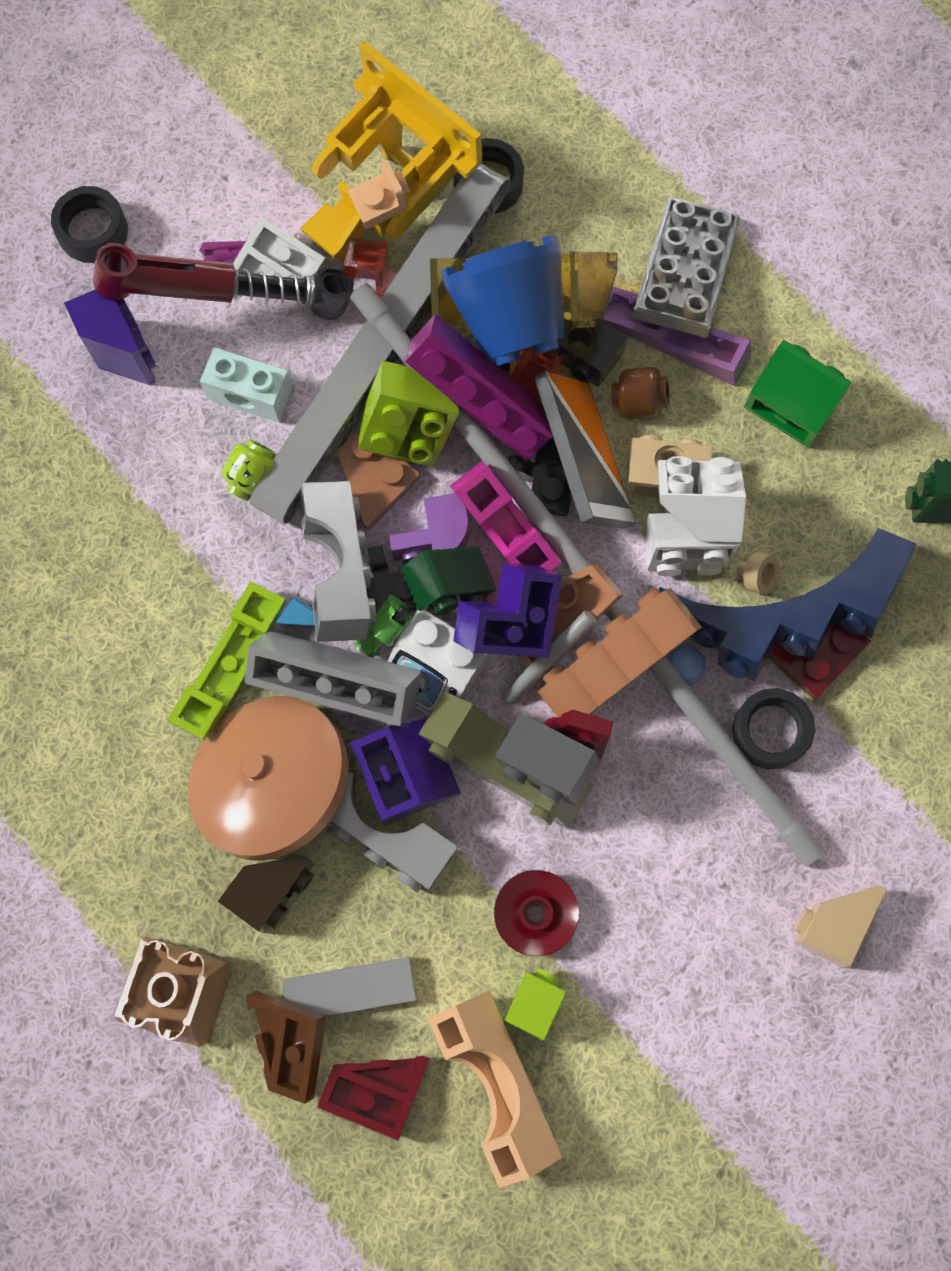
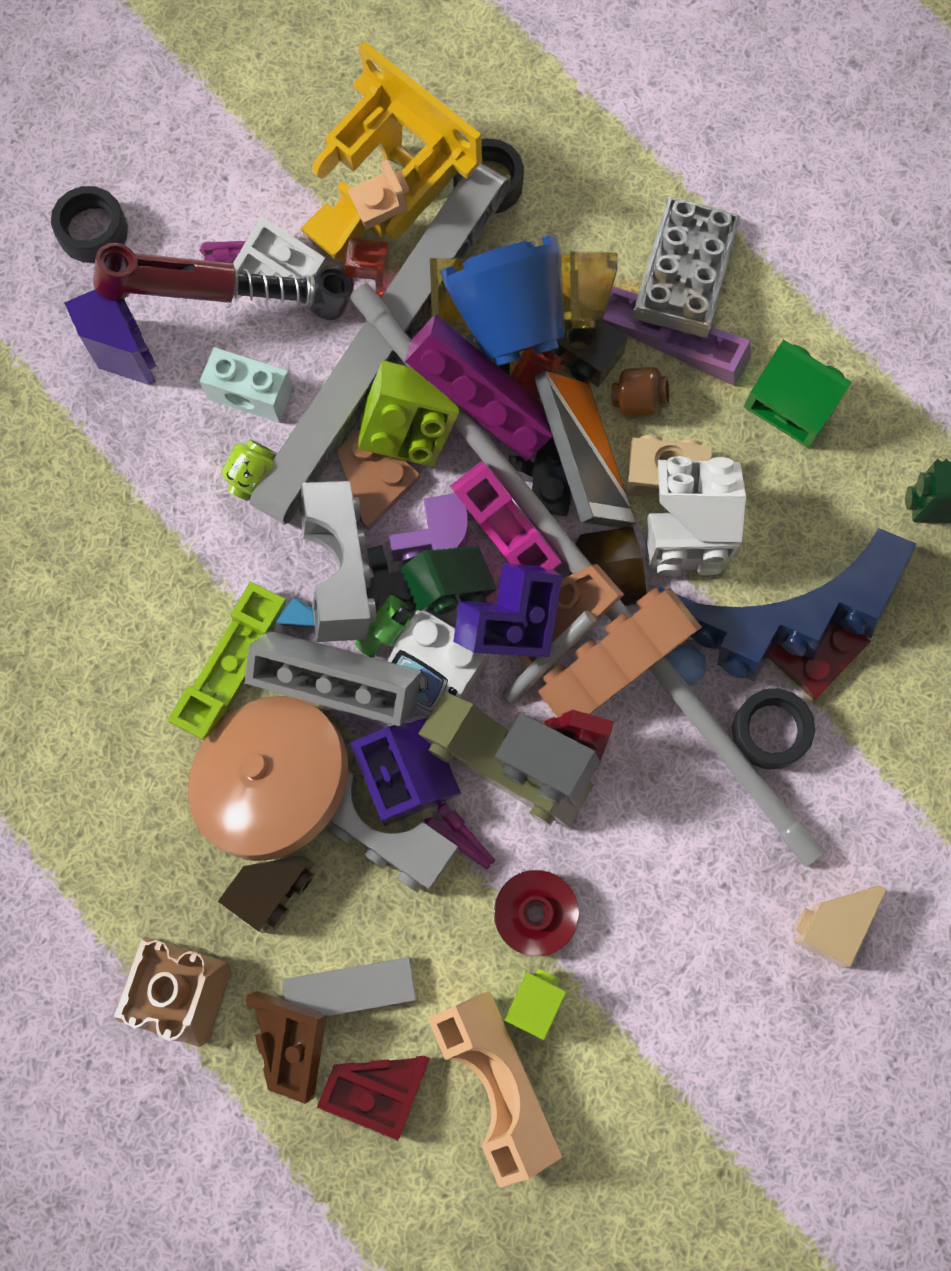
tan tile [737,552,779,594] -> none
none -> magenta piece [424,803,495,870]
none -> dark brown slope [569,526,647,606]

